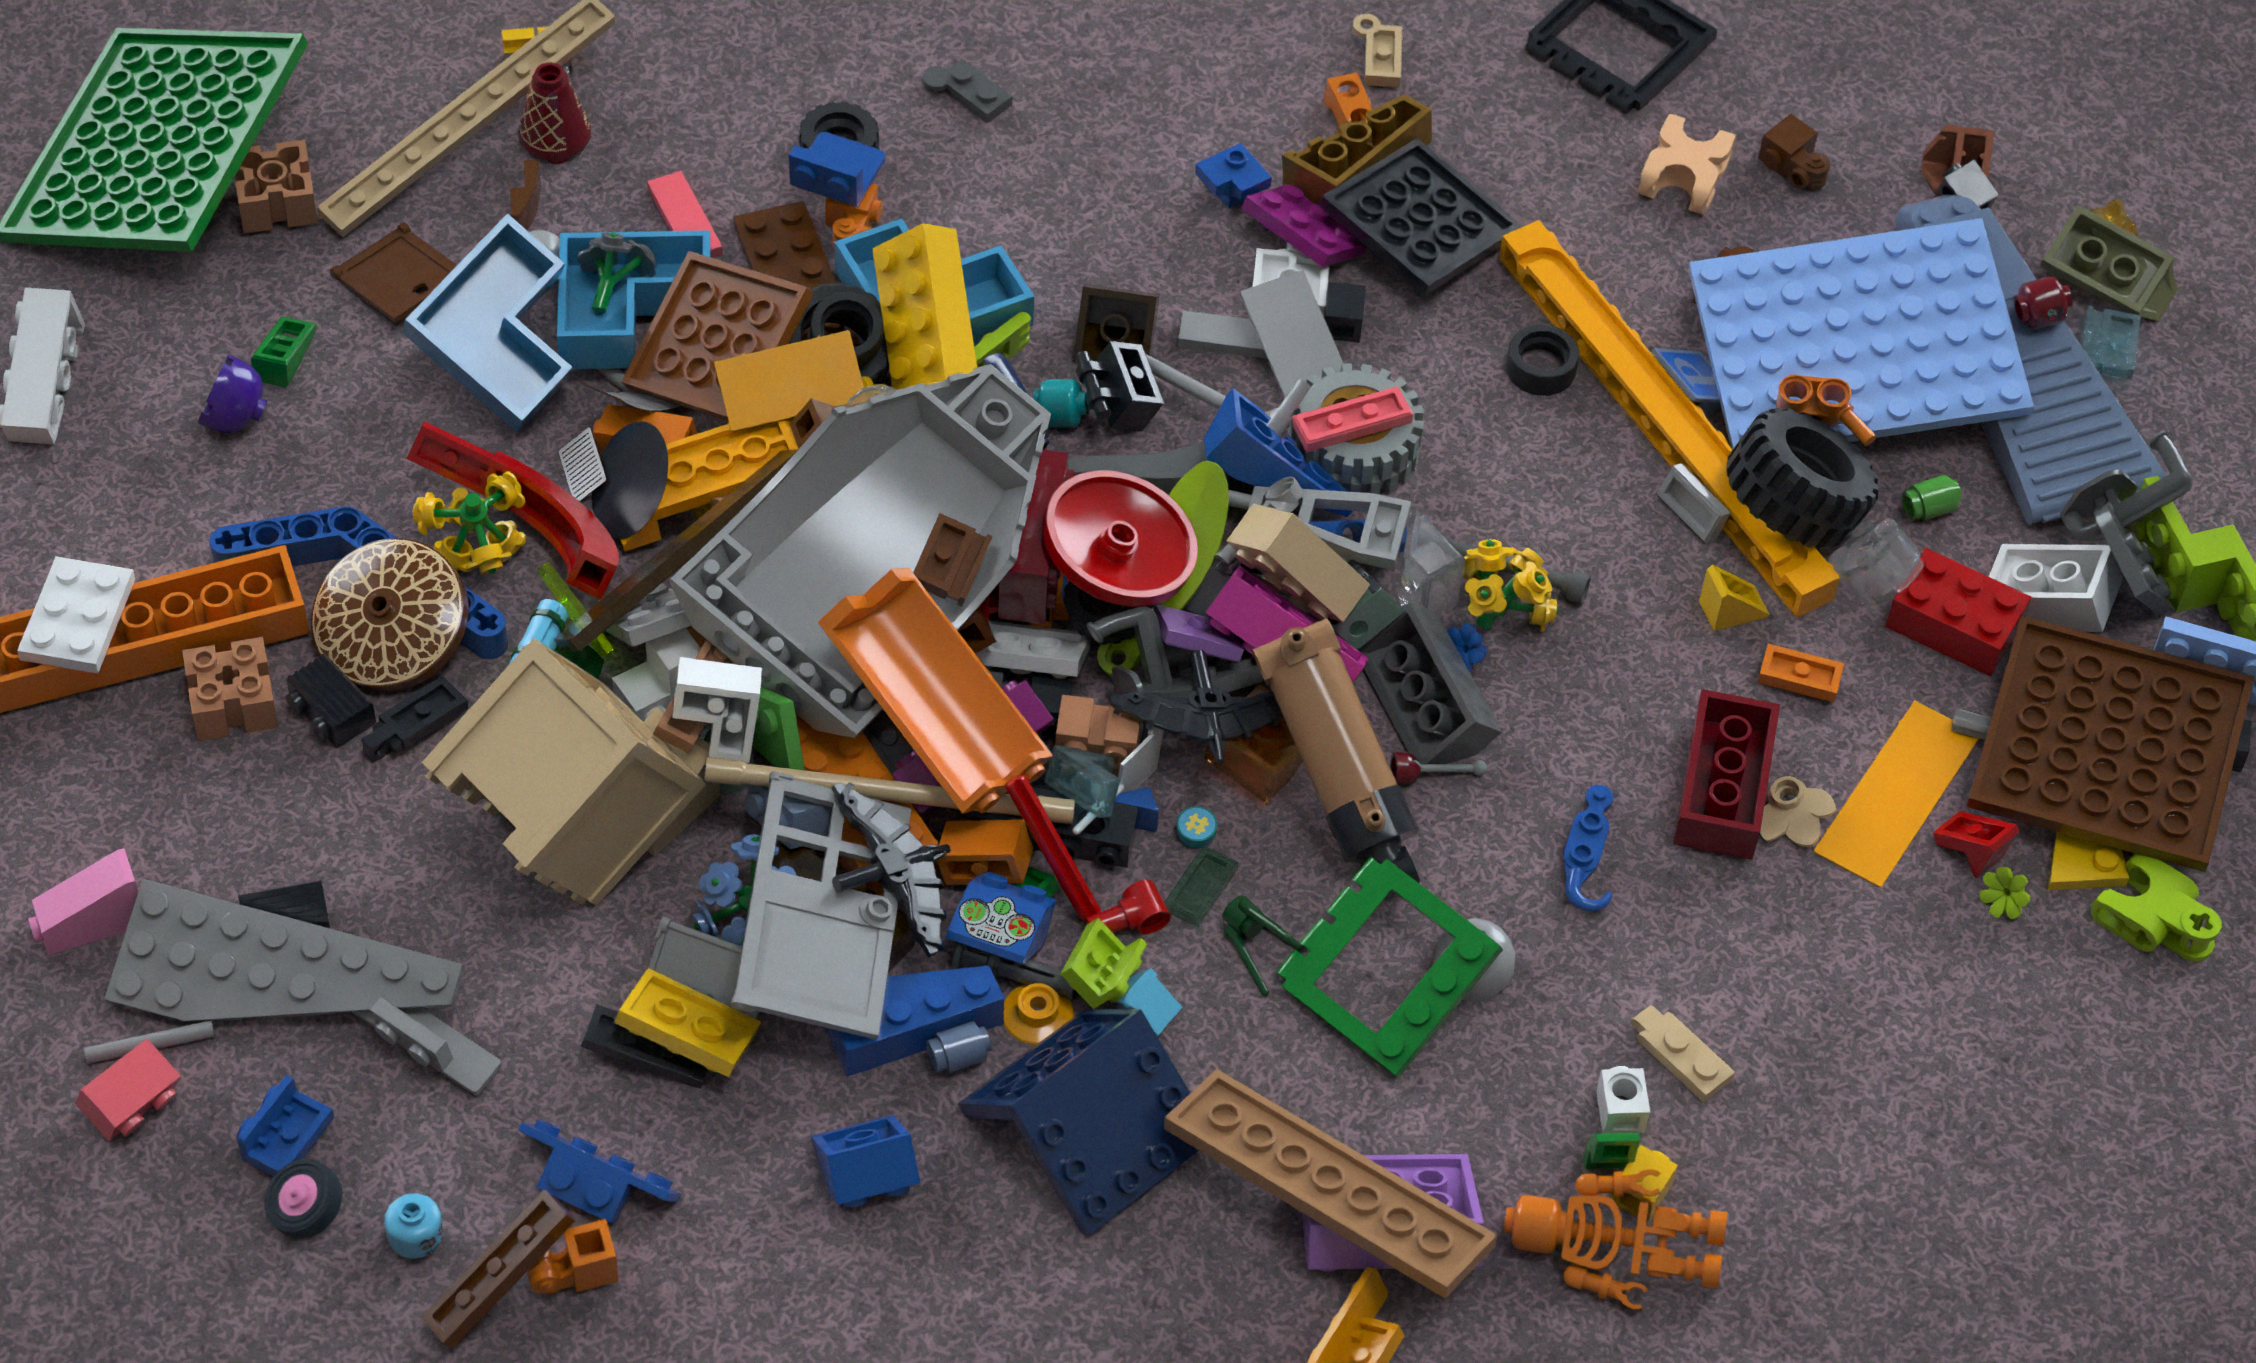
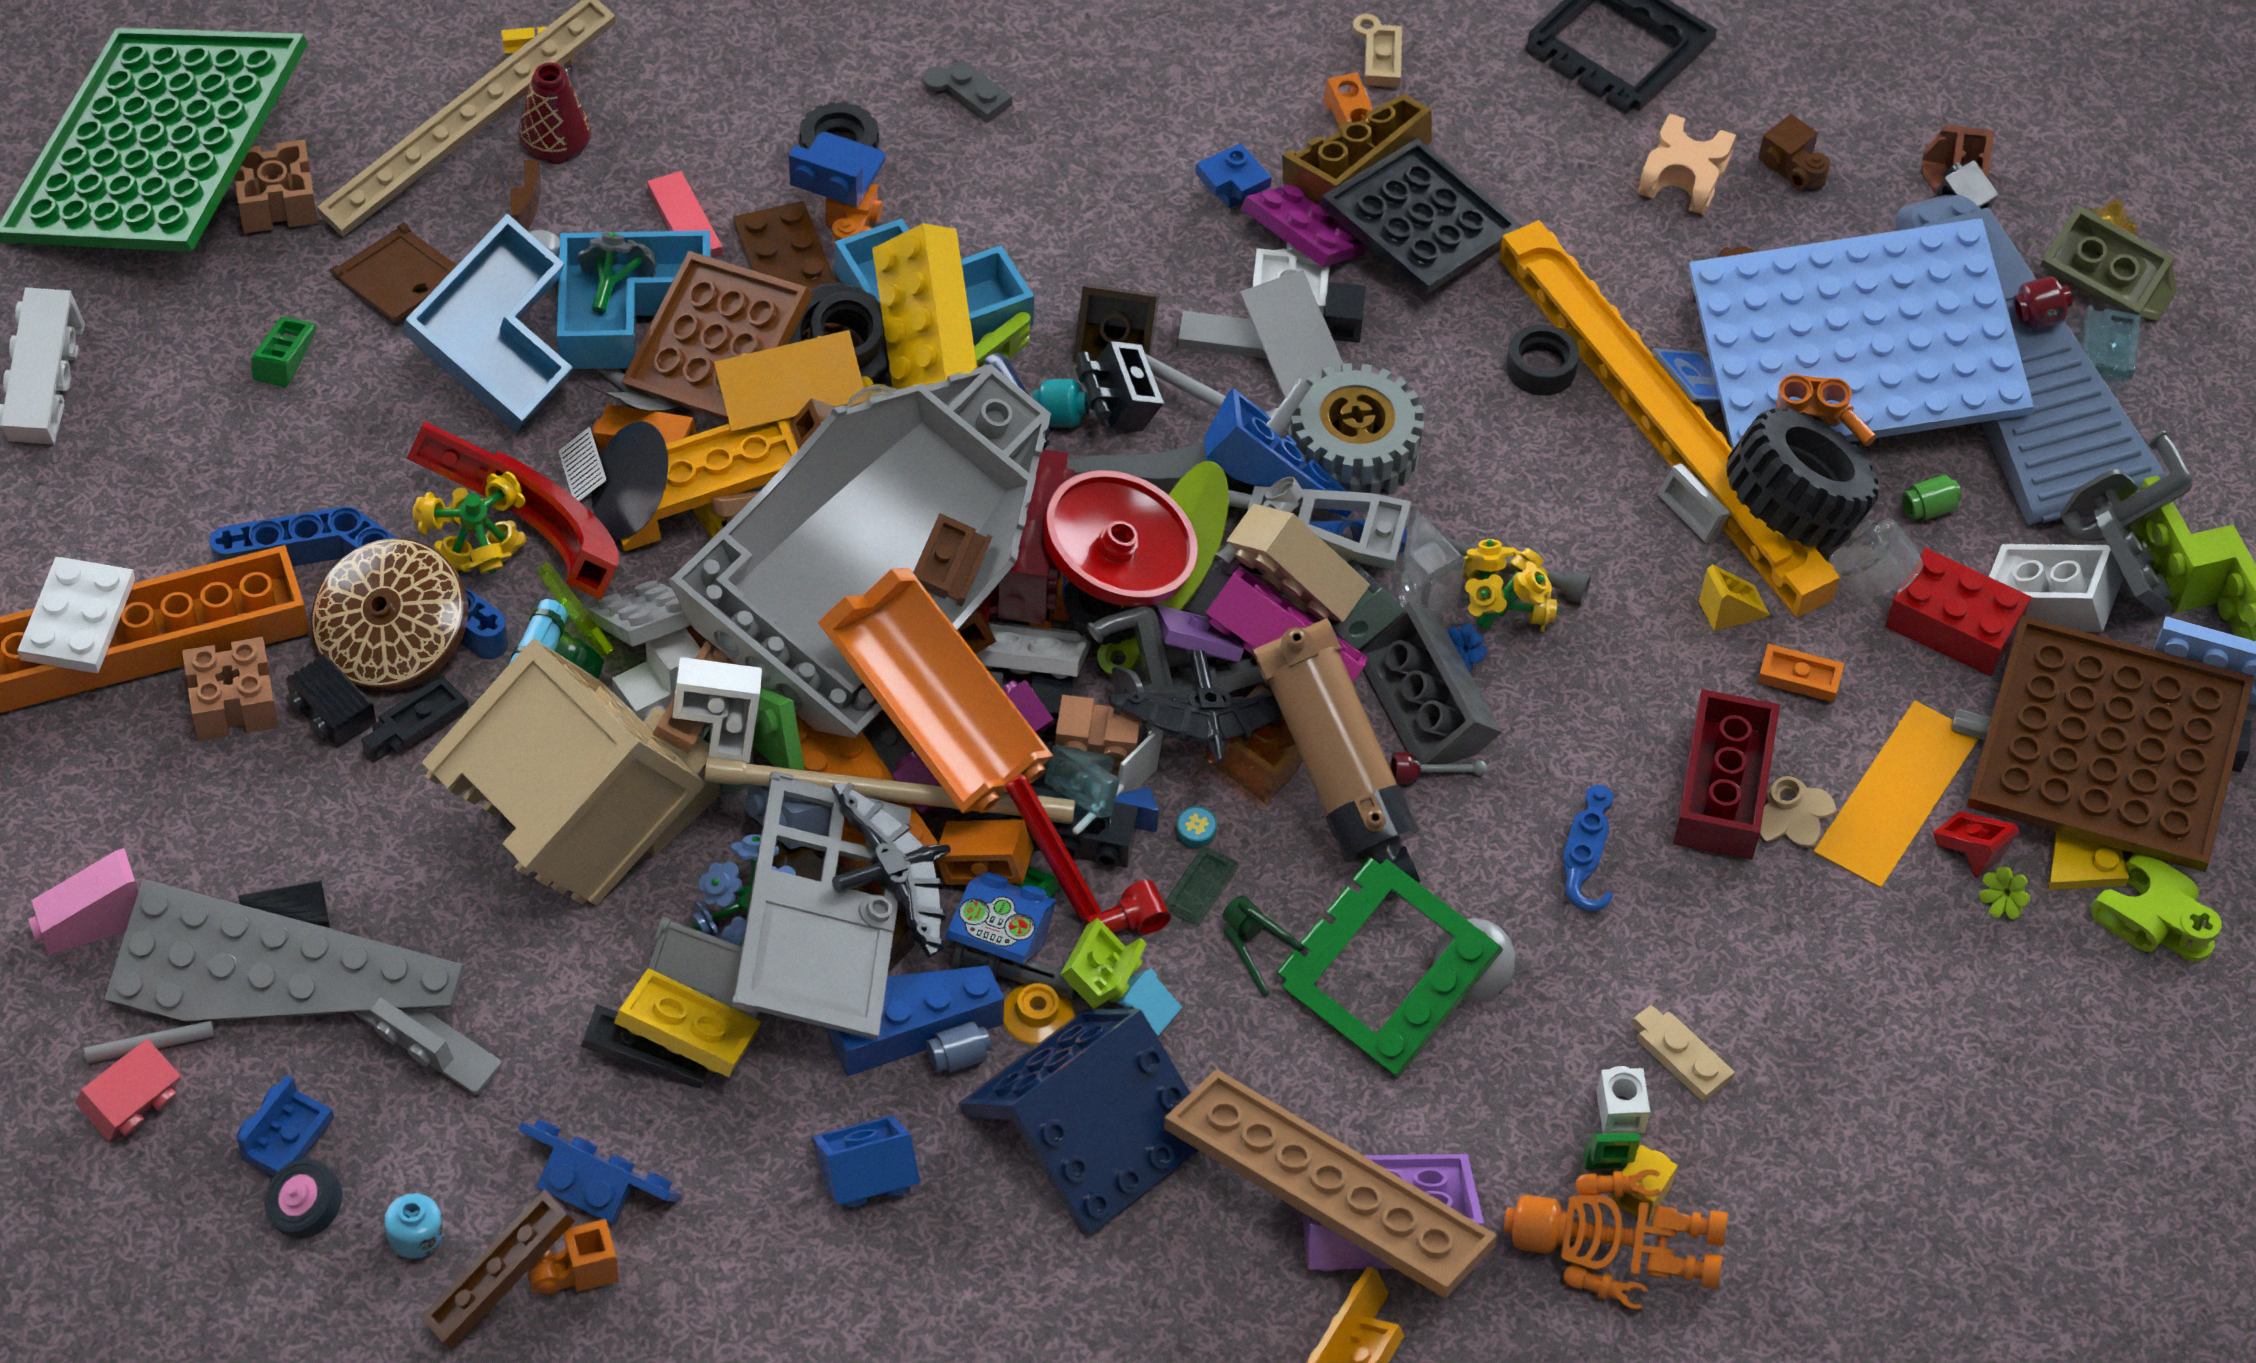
dark purple cylinder [198,354,268,433] -> none
dark brown tile [554,449,799,651] -> none
coral tile [1292,386,1413,453] -> none

